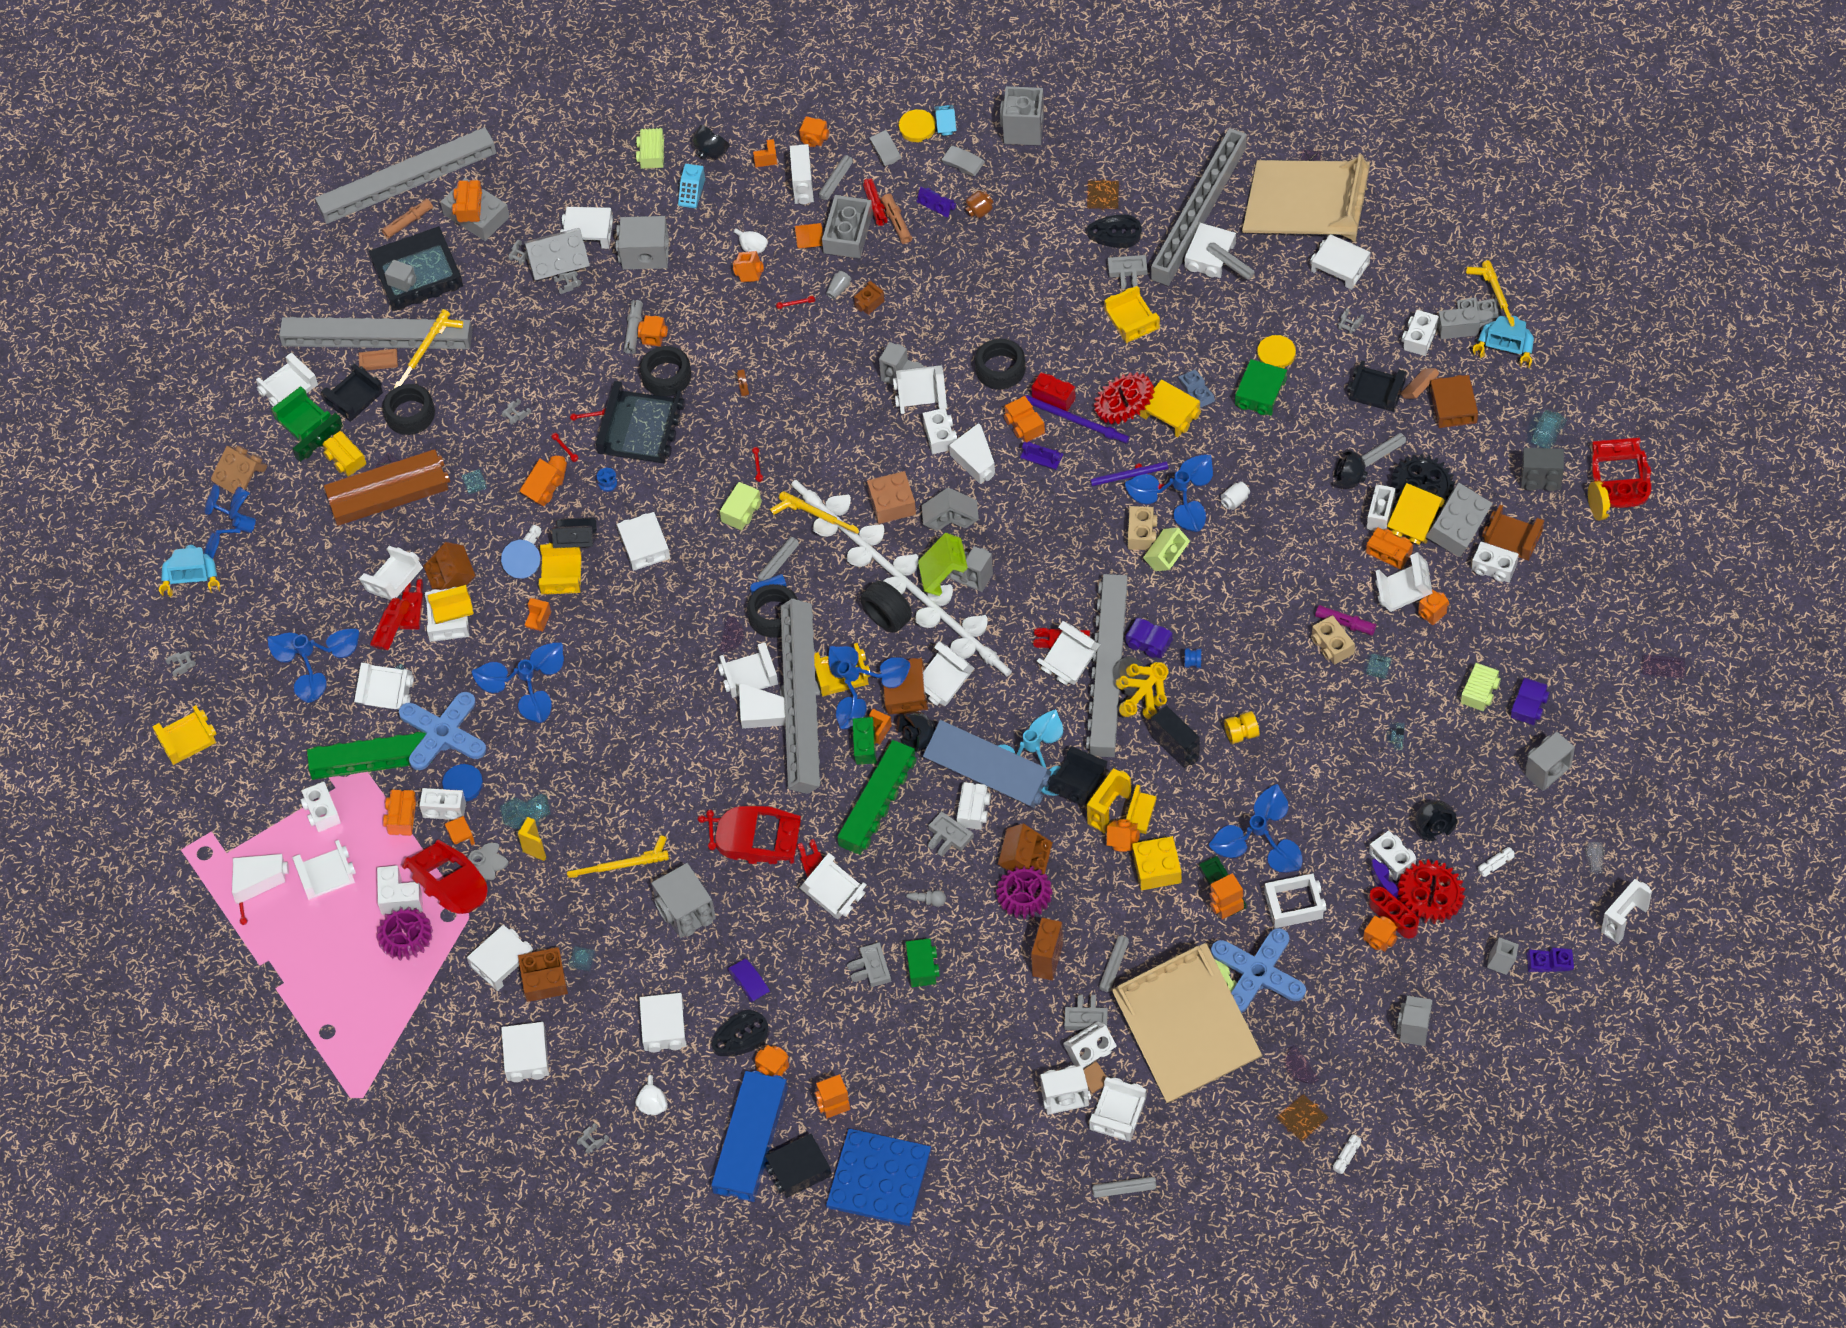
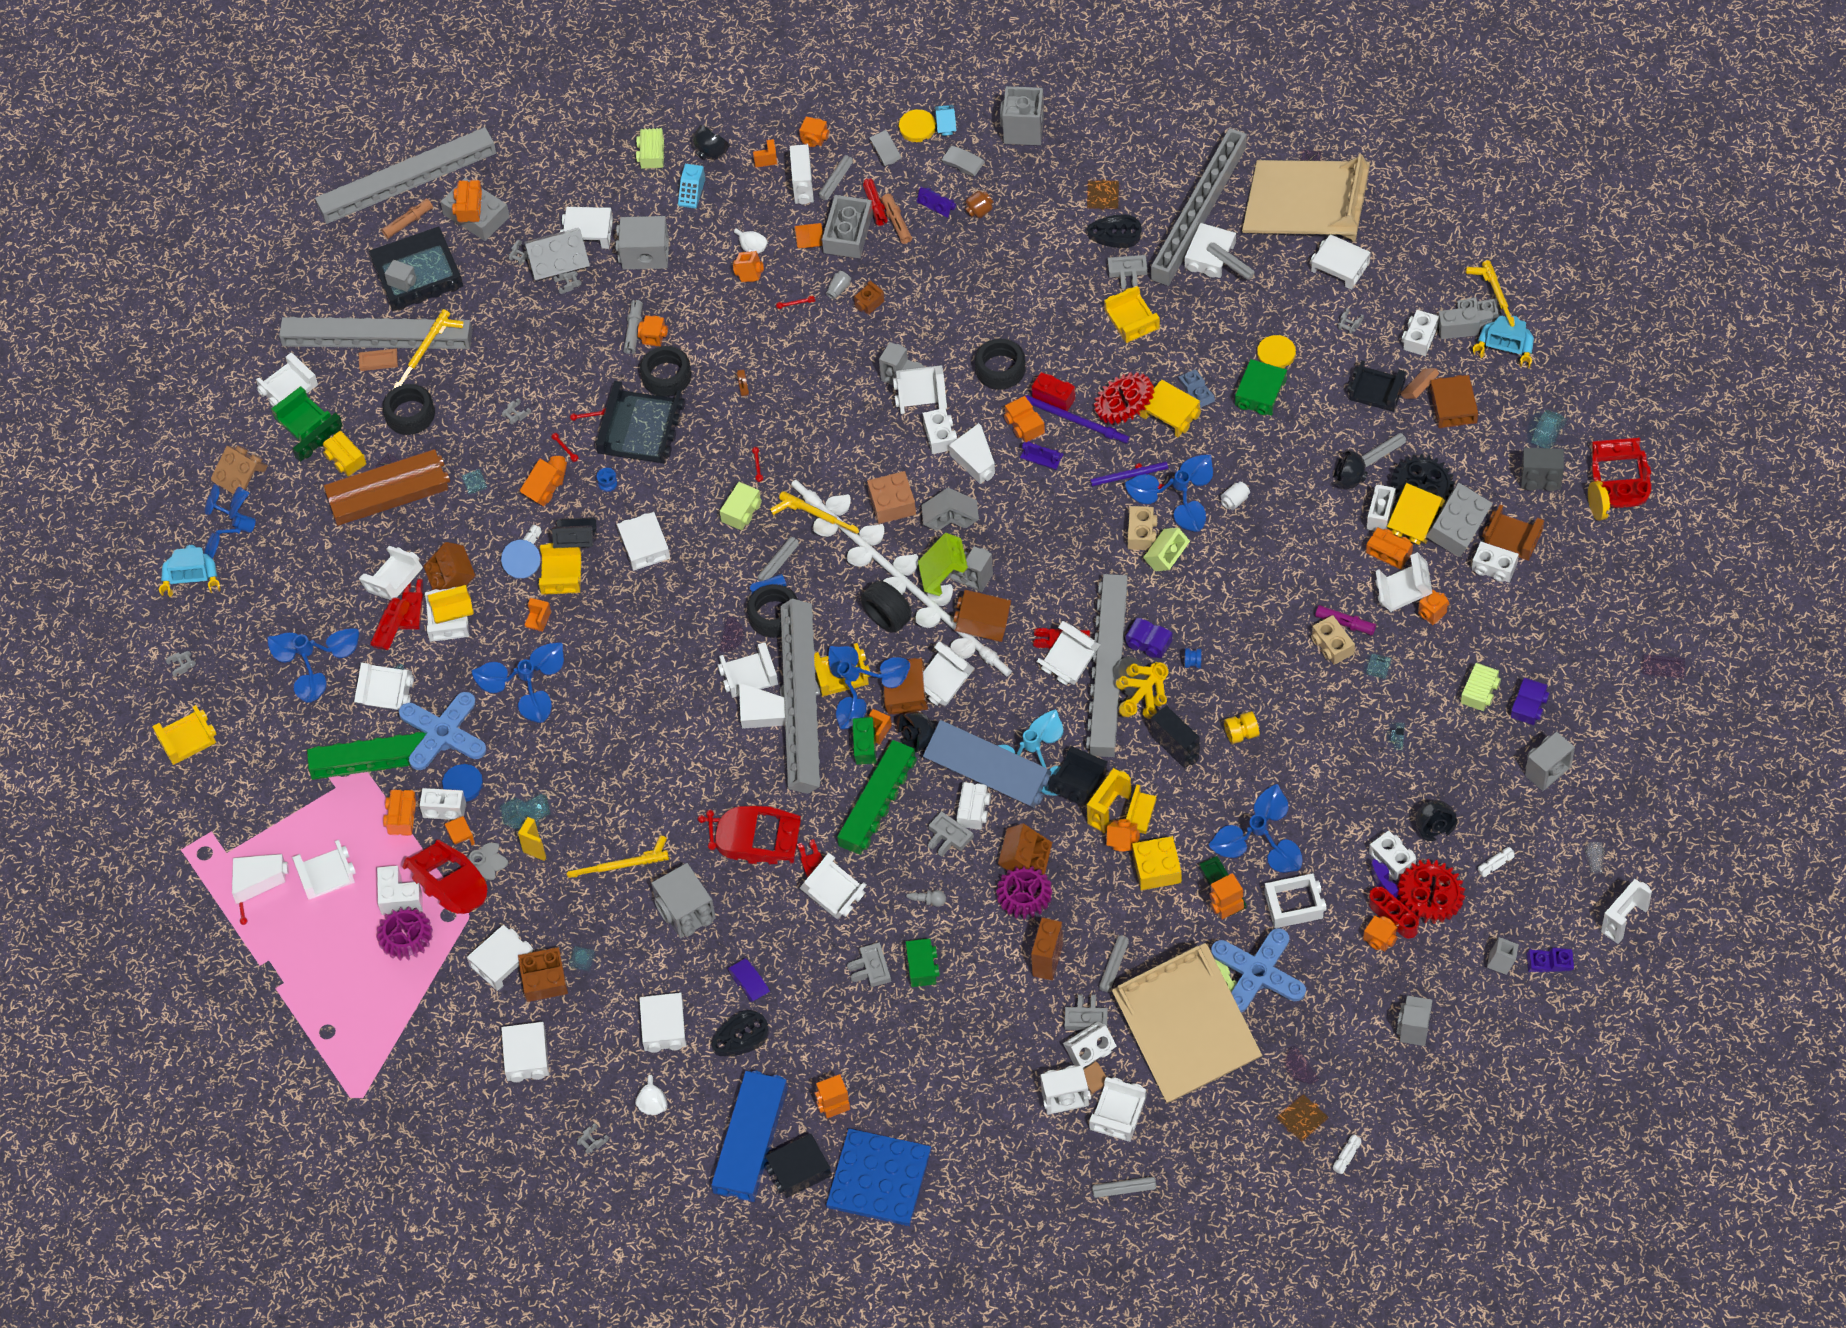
white brick [300,782,341,832] -> none
black panel [321,363,383,422] -> none
orange brick [755,1045,789,1076] -> none
none -> dark orange brick [953,590,1011,642]

